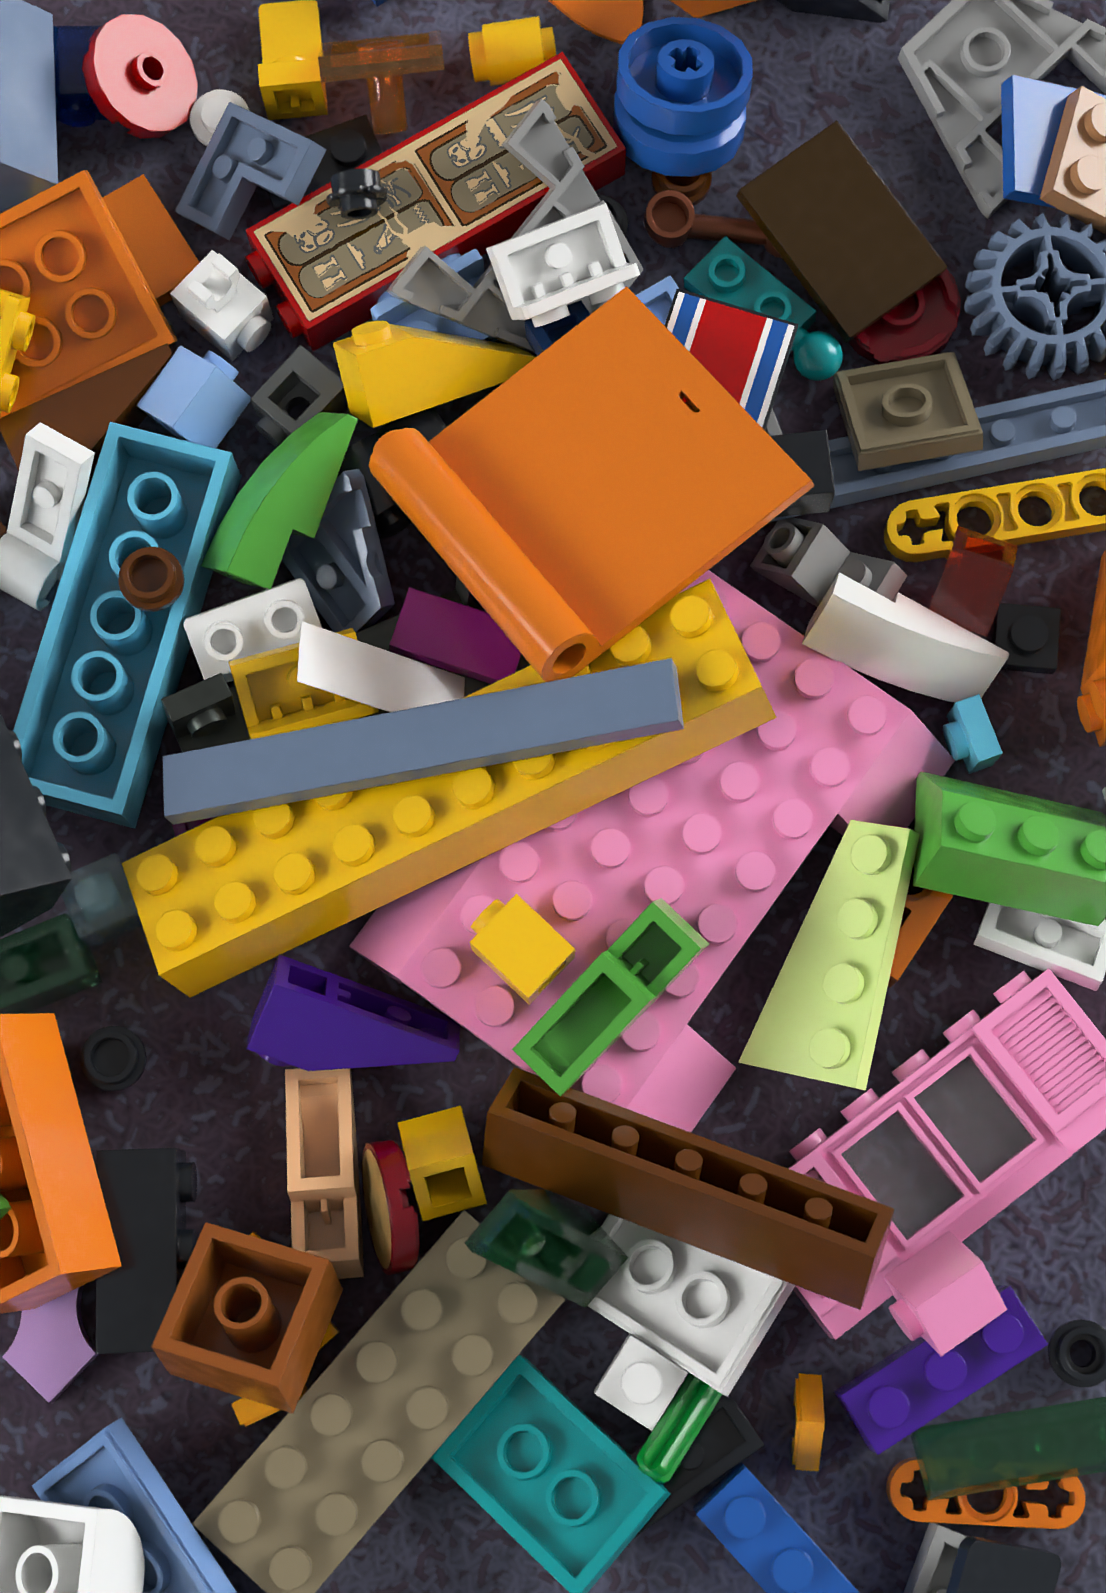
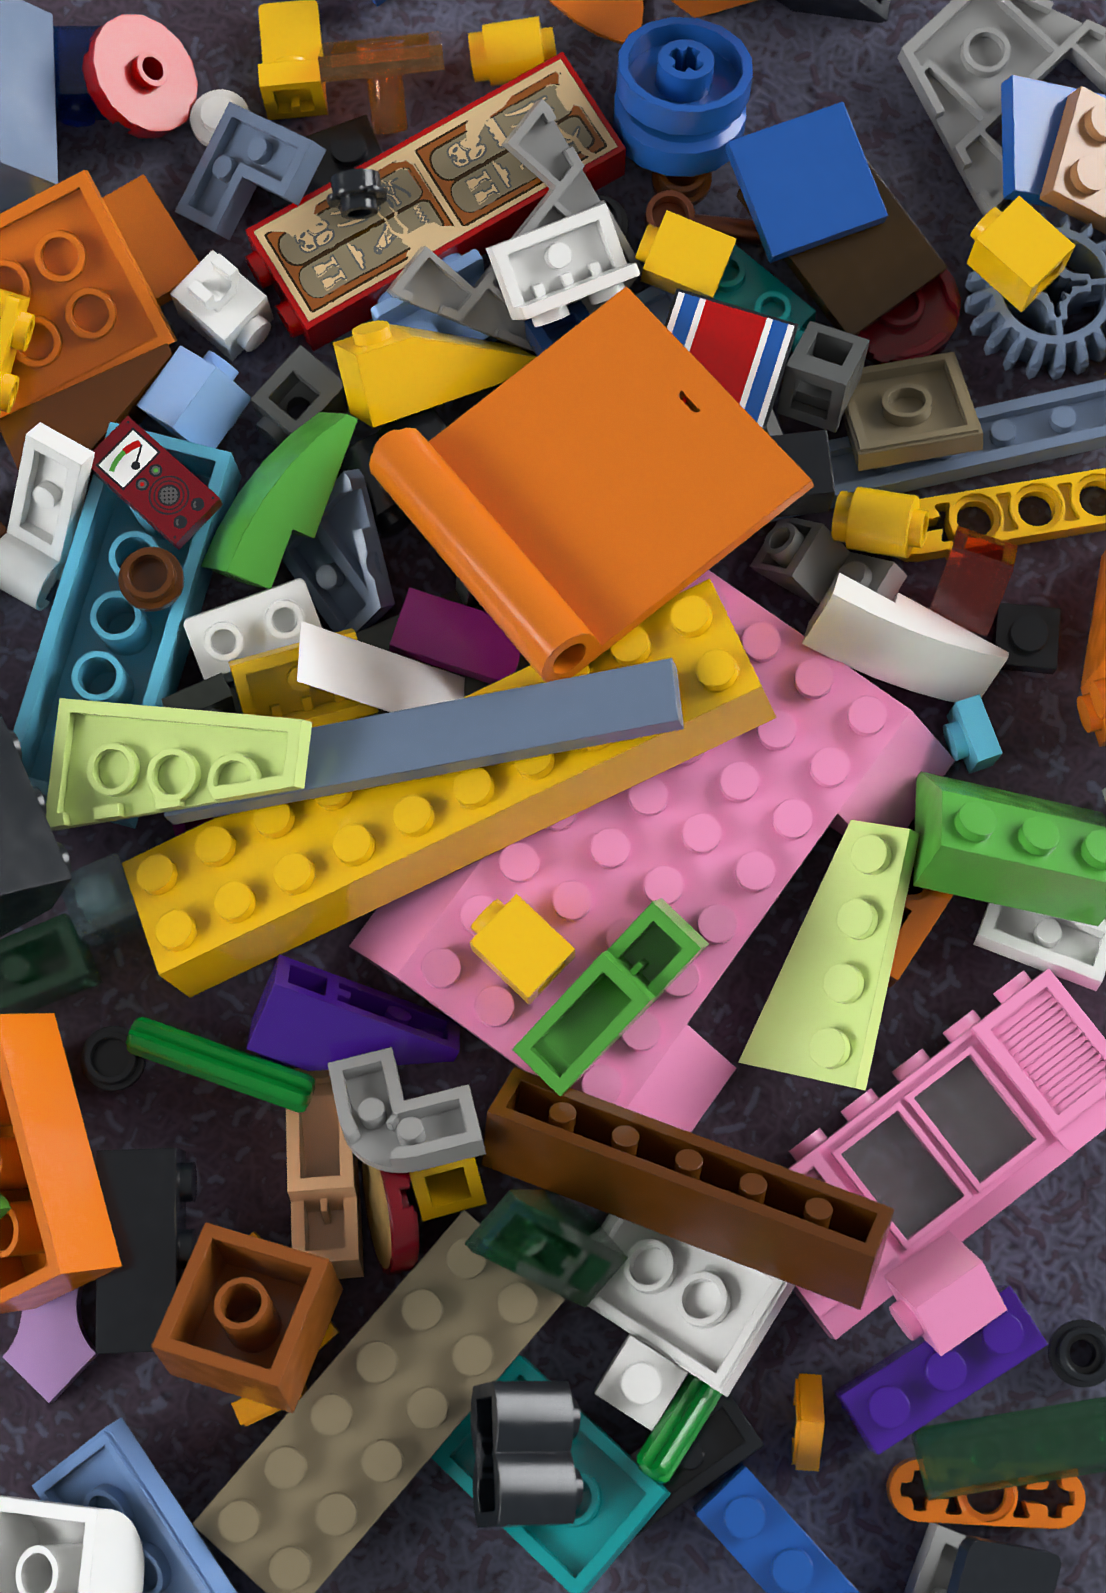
none -> yellowish green wing [46,698,312,830]
none -> dark red tile [91,416,223,550]
none -> green axle [126,1017,315,1113]
none -> light grey plate [327,1047,486,1173]
none -> black brick [471,1381,583,1528]
none -> yellow brick [635,210,737,299]
none -> blue tile [725,102,888,263]
none -> dark grey brick [777,321,869,433]
none -> yellow brick [831,487,929,559]
none -> yellow brick [966,196,1076,312]

